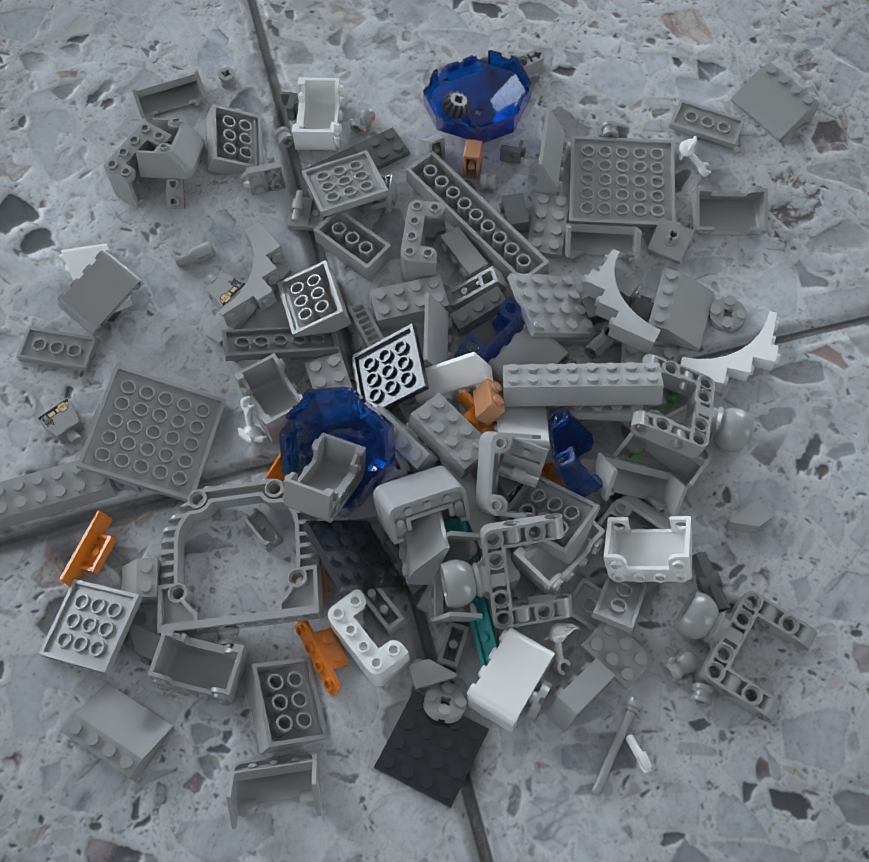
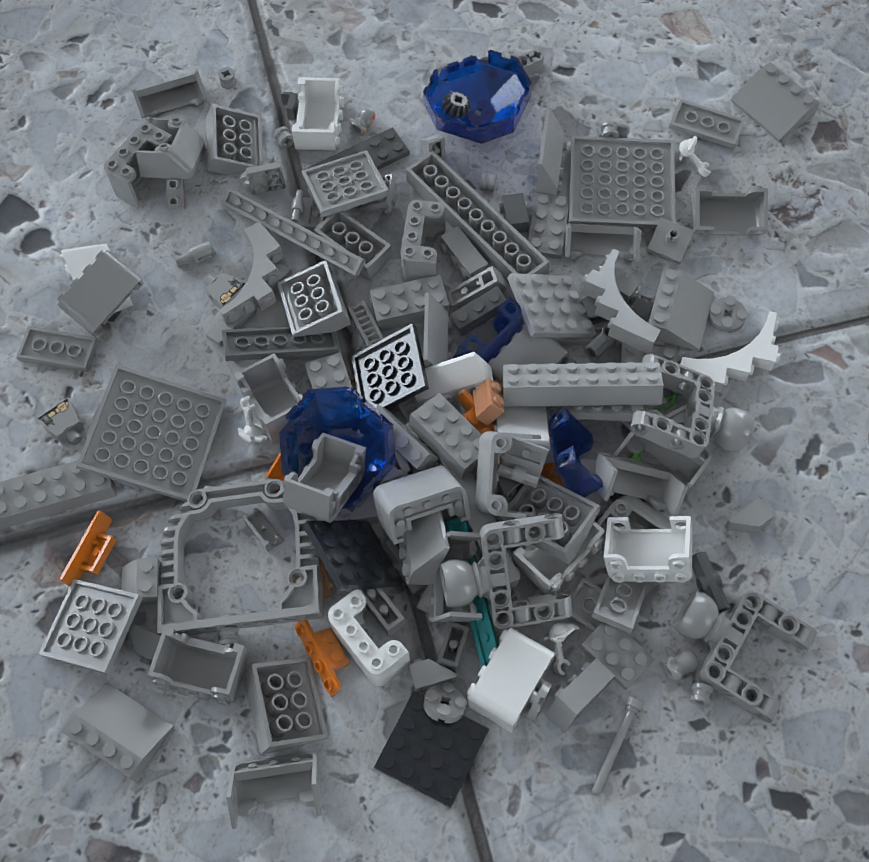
nougat brick [462,139,483,179] -> none
dark grey bracket [500,140,526,164] -> none
white bar [626,735,652,774] -> none
none -> light grey plate [221,187,366,277]

